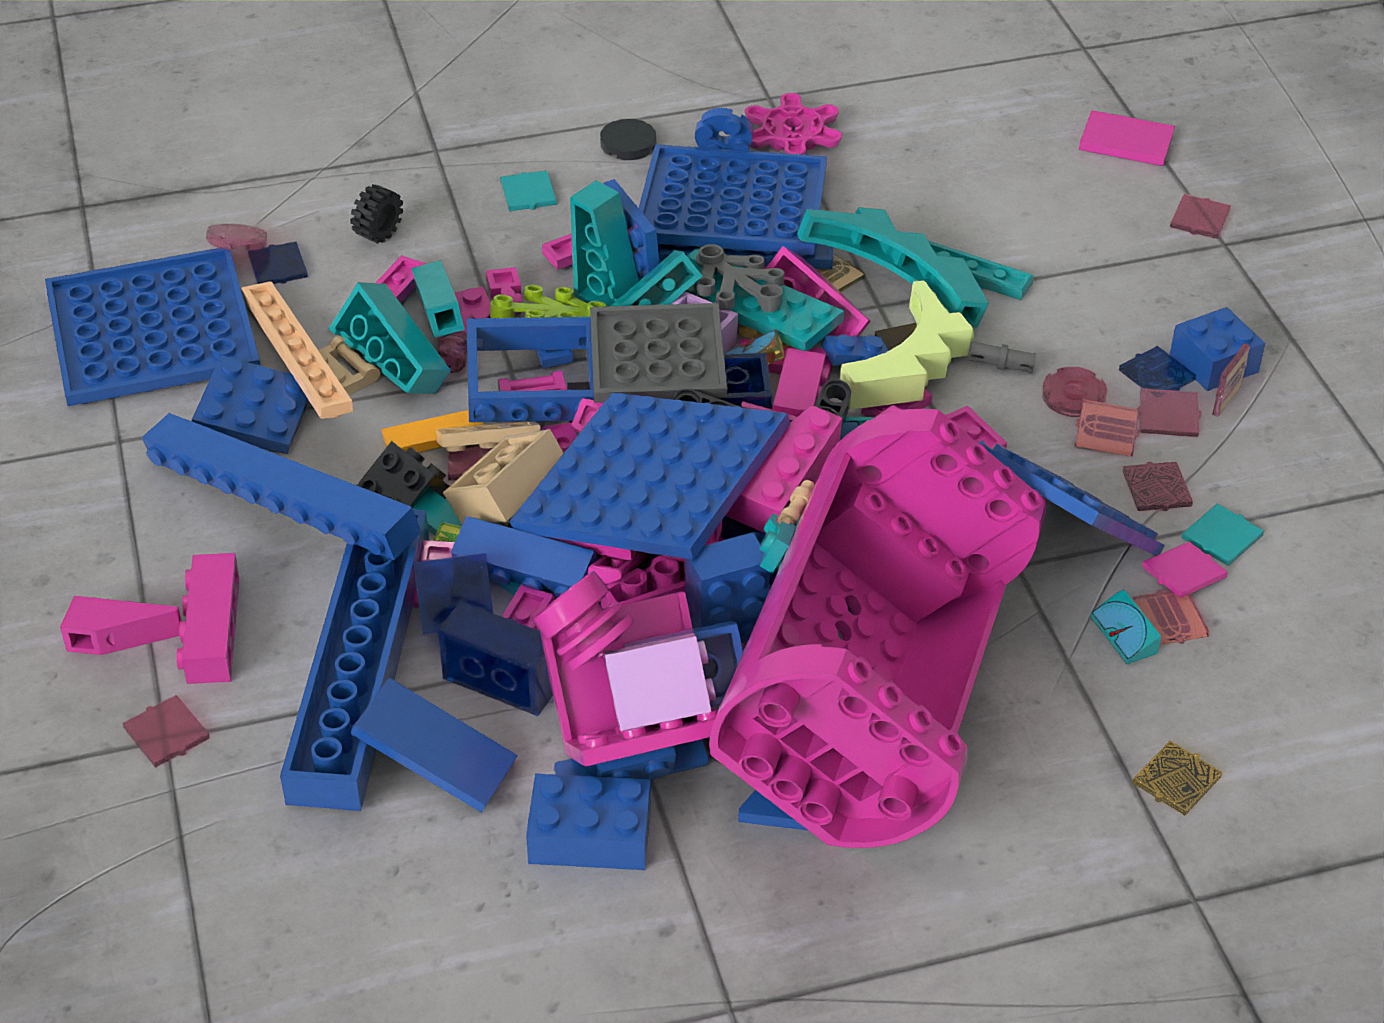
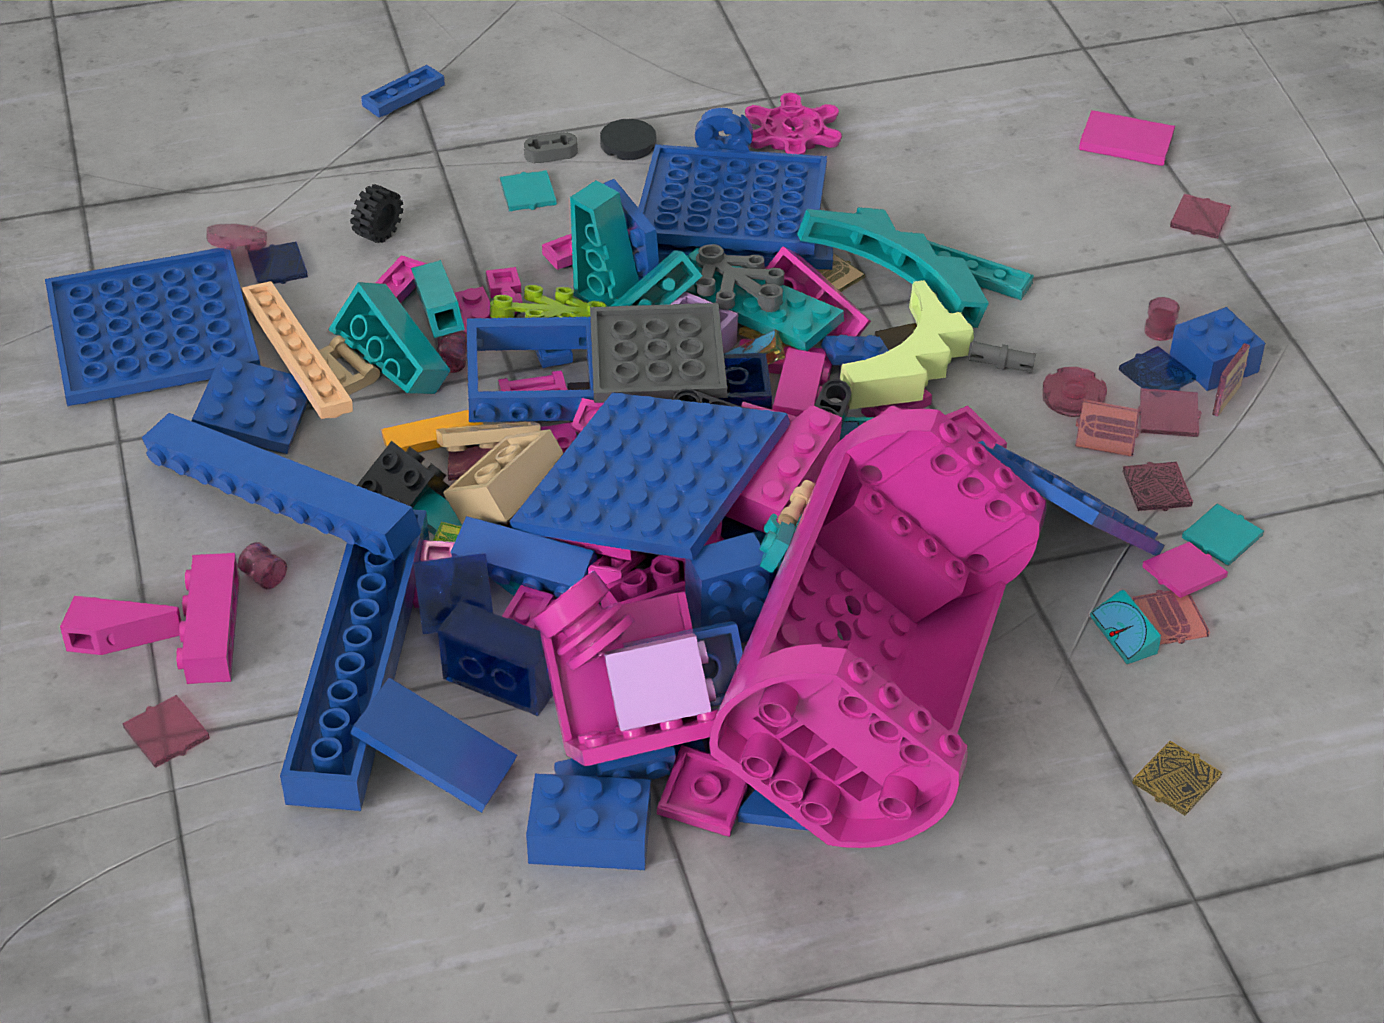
none -> clear pink wheel [238,542,287,590]
none -> blue plate [361,65,445,118]
none -> dark grey beam [524,132,578,163]
none -> dark pink plate [657,745,749,837]
none -> clear pink wheel [1144,297,1180,341]

